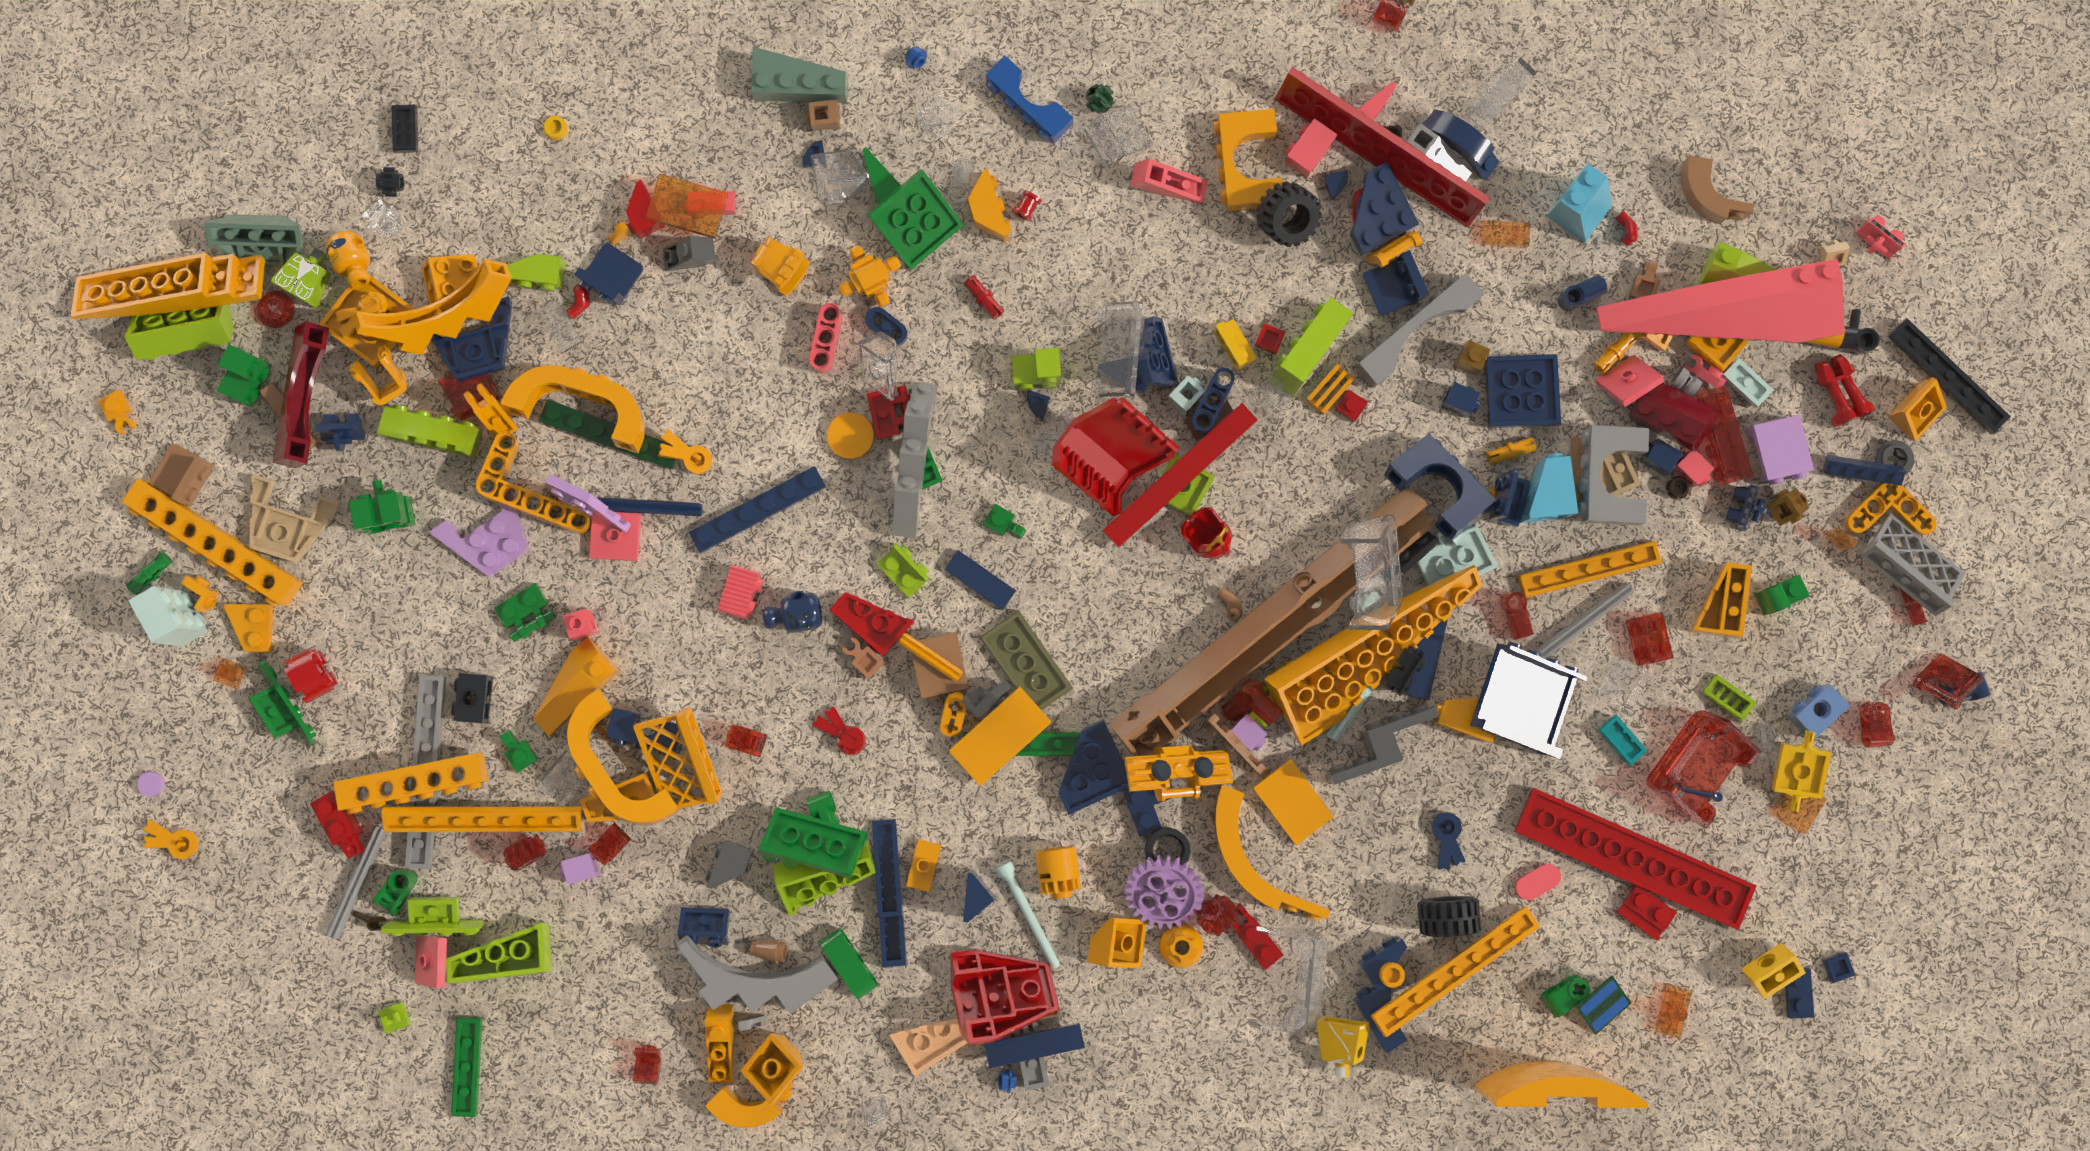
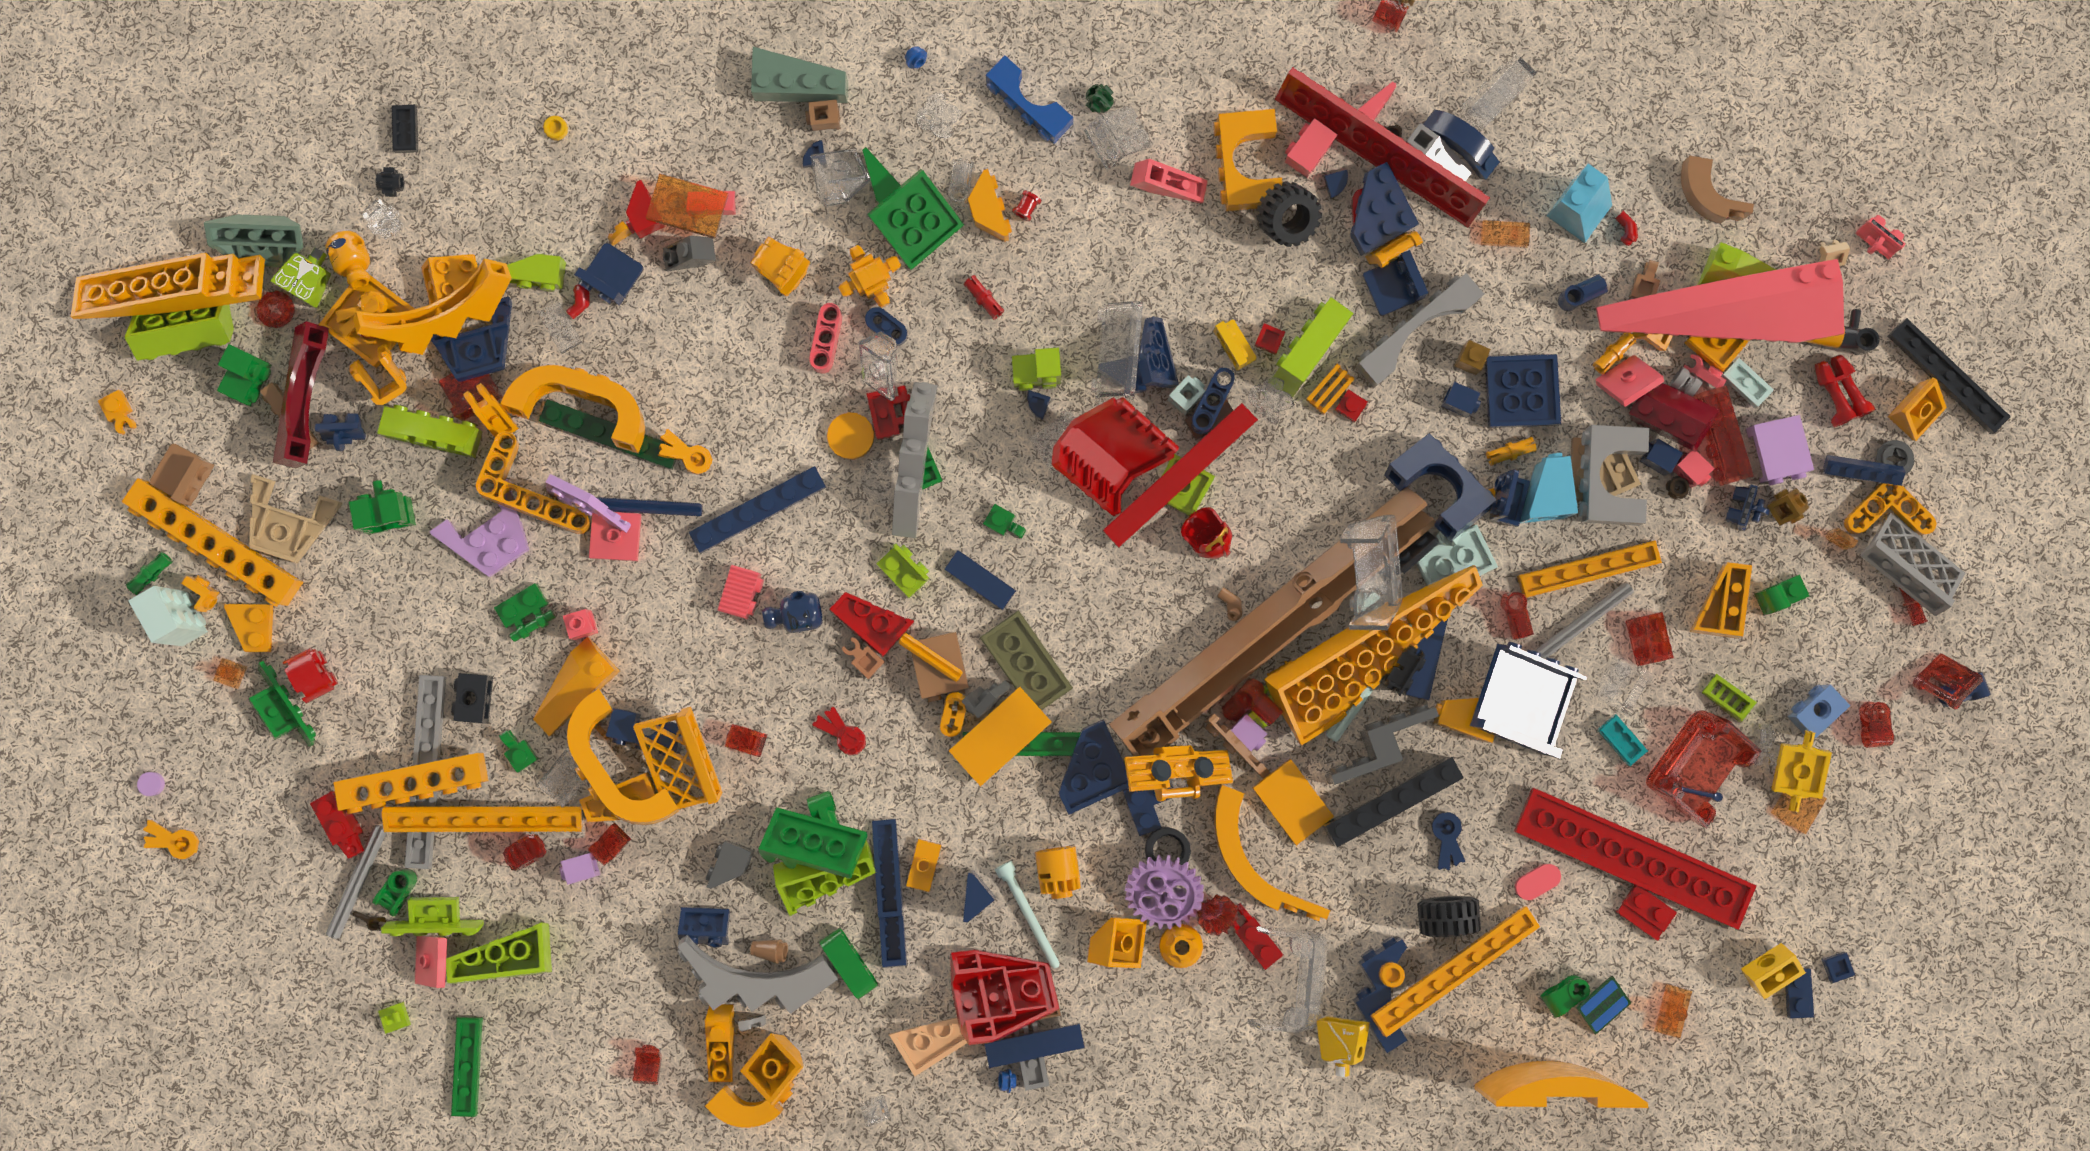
none -> black arch [1322,757,1464,848]

